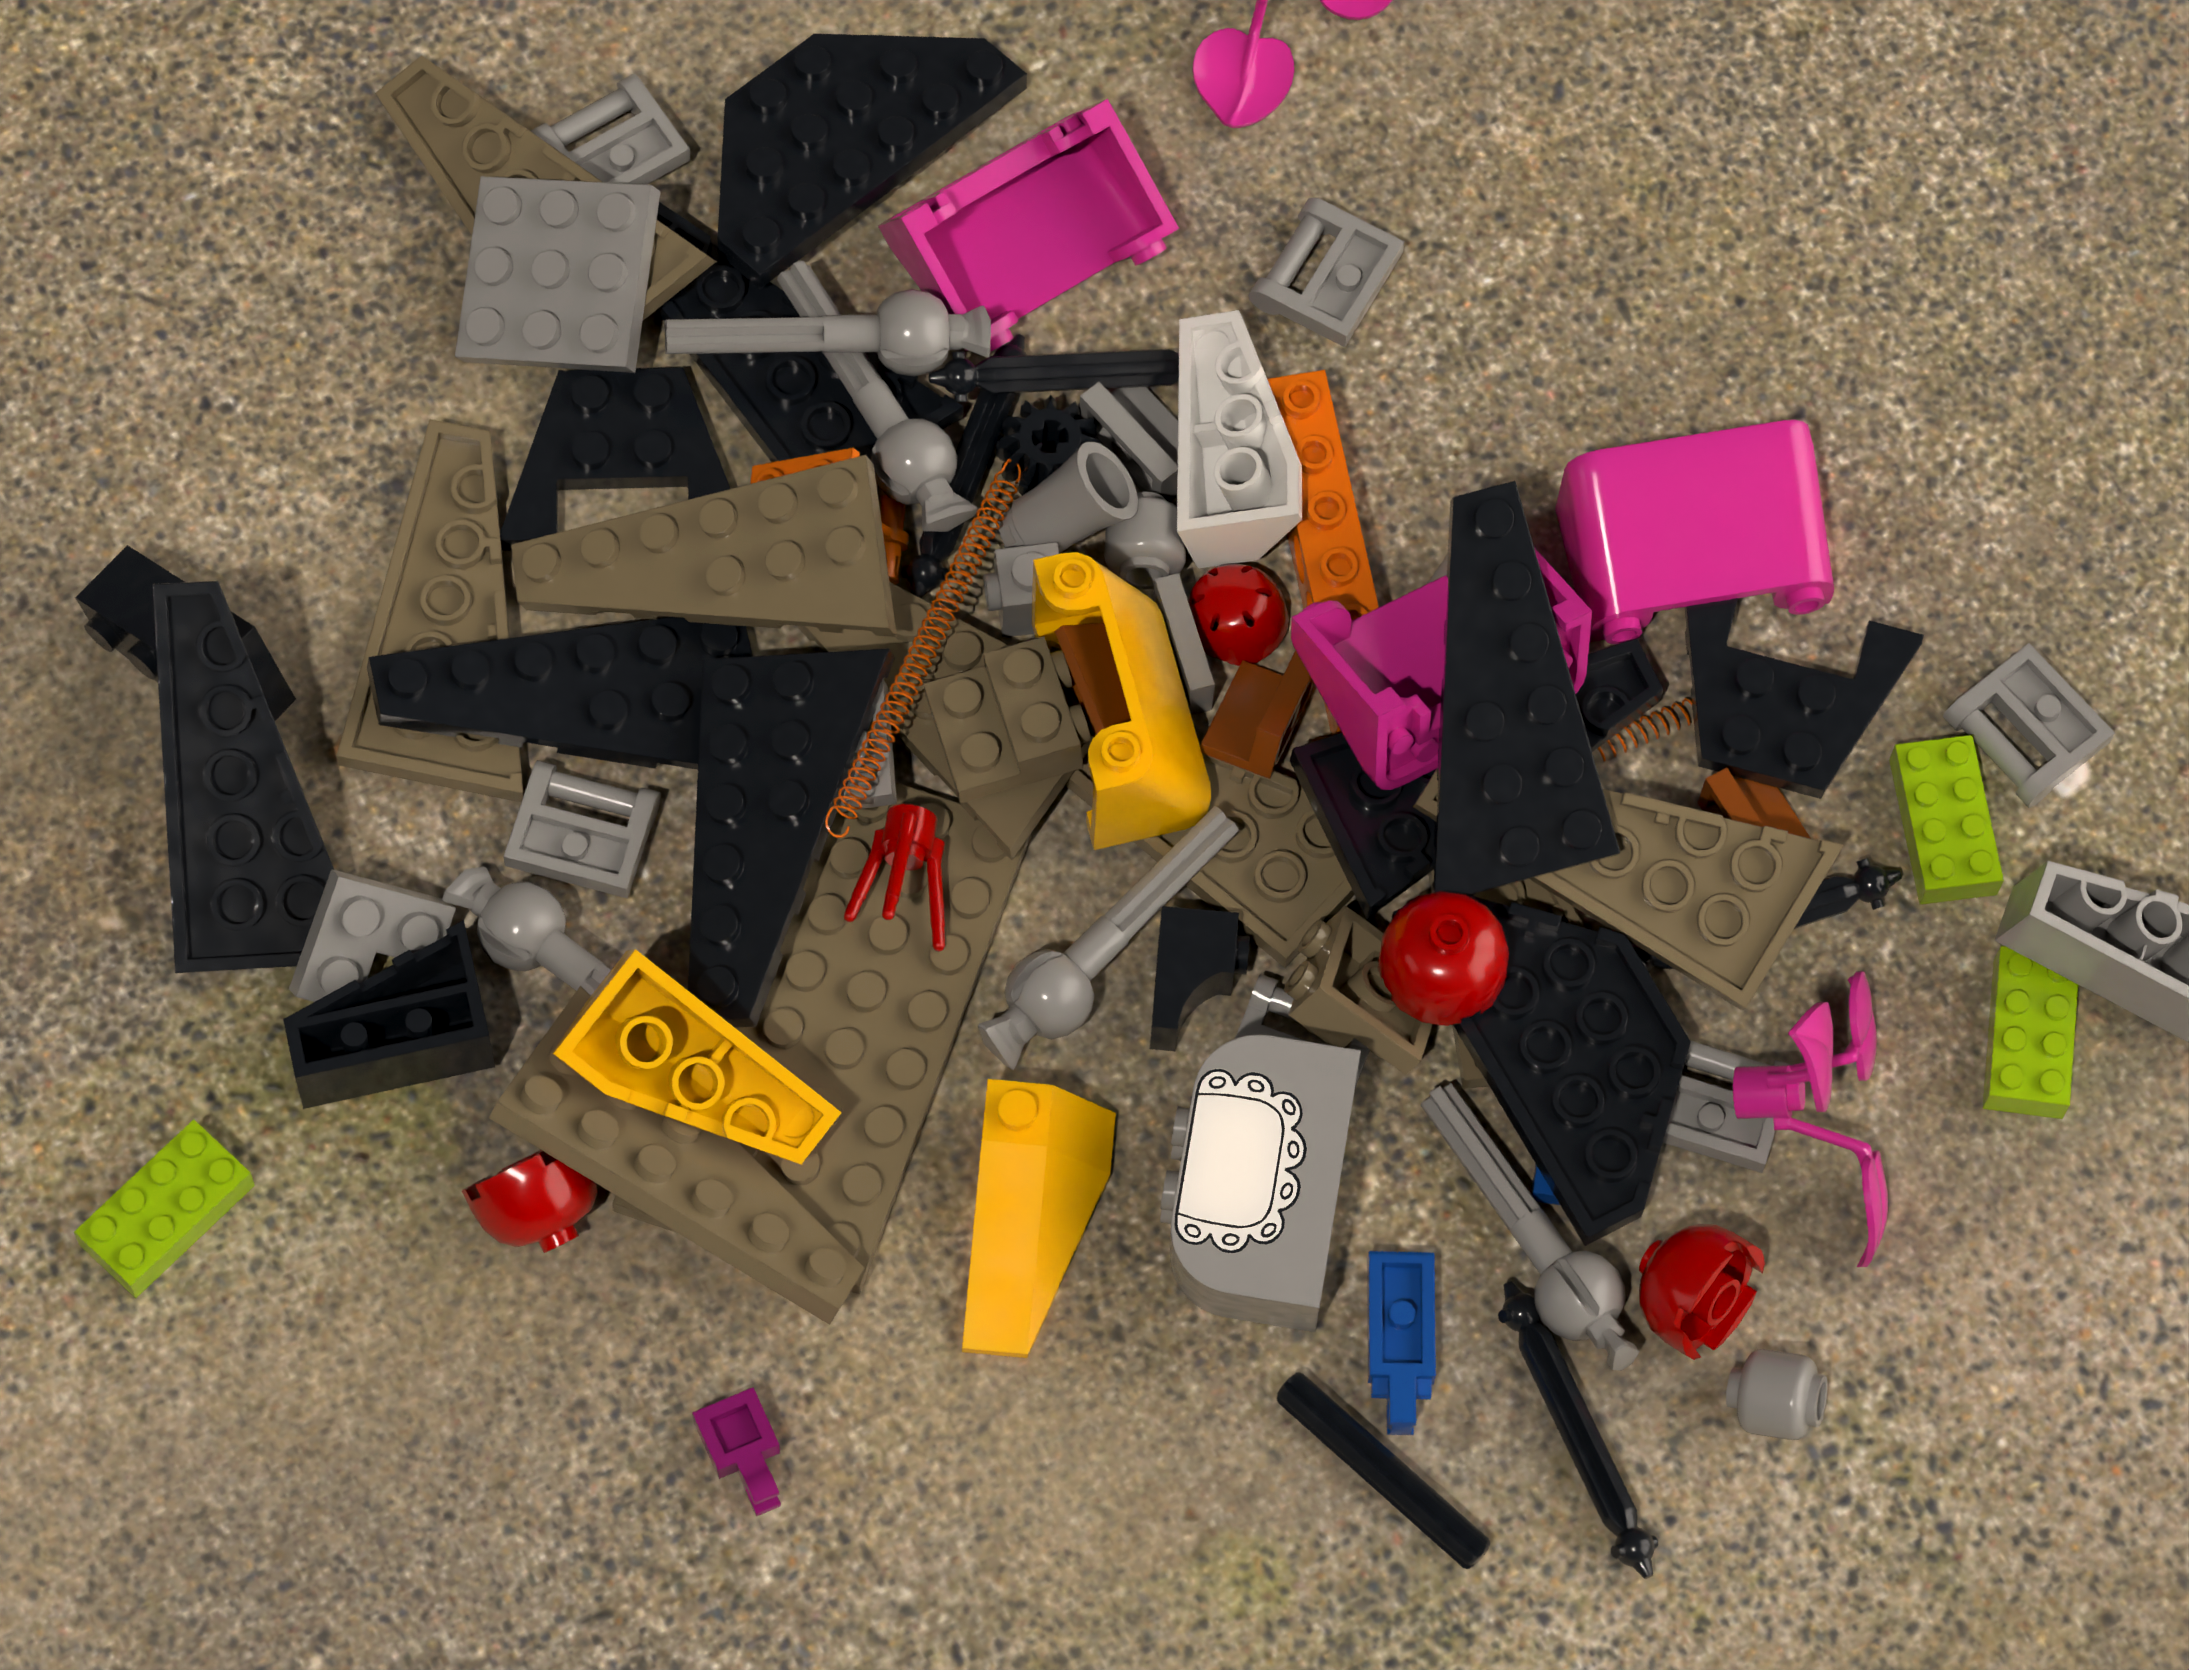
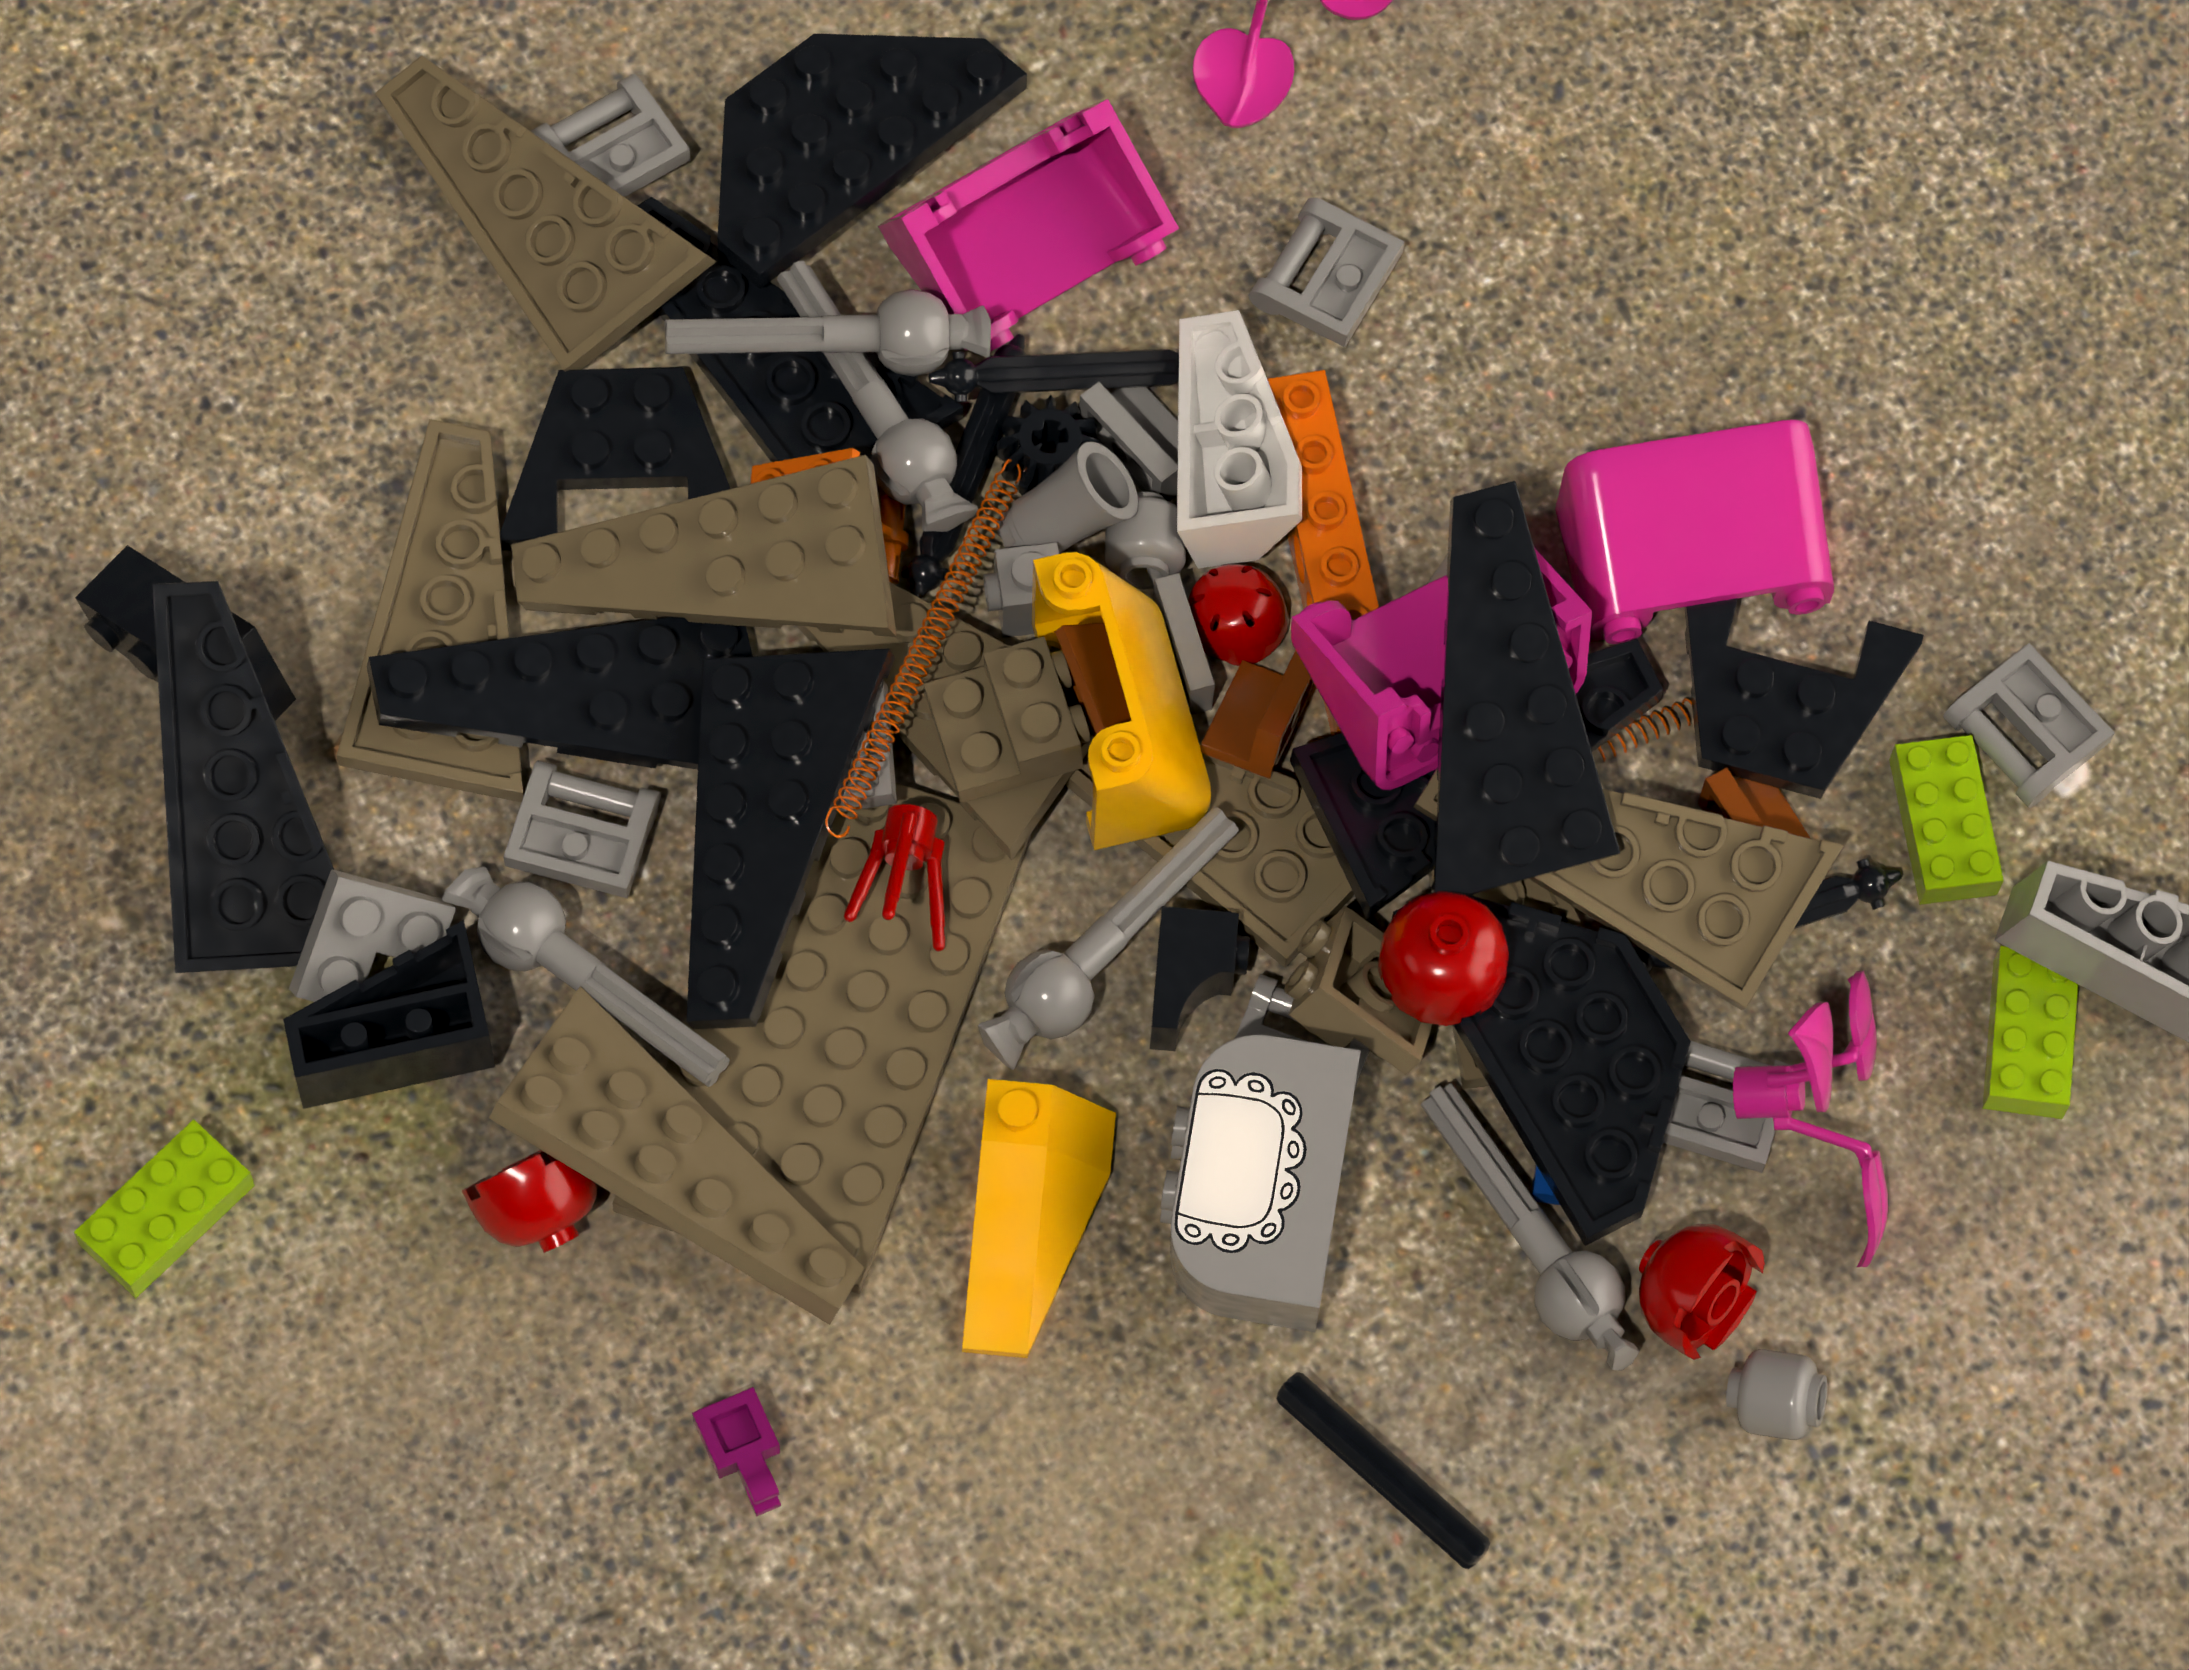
light grey plate [455,176,661,373] -> none
yellow wedge [552,949,842,1165] -> none
blue hinge [1367,1251,1436,1435] -> none
black wheel [1498,1281,1658,1579] -> none

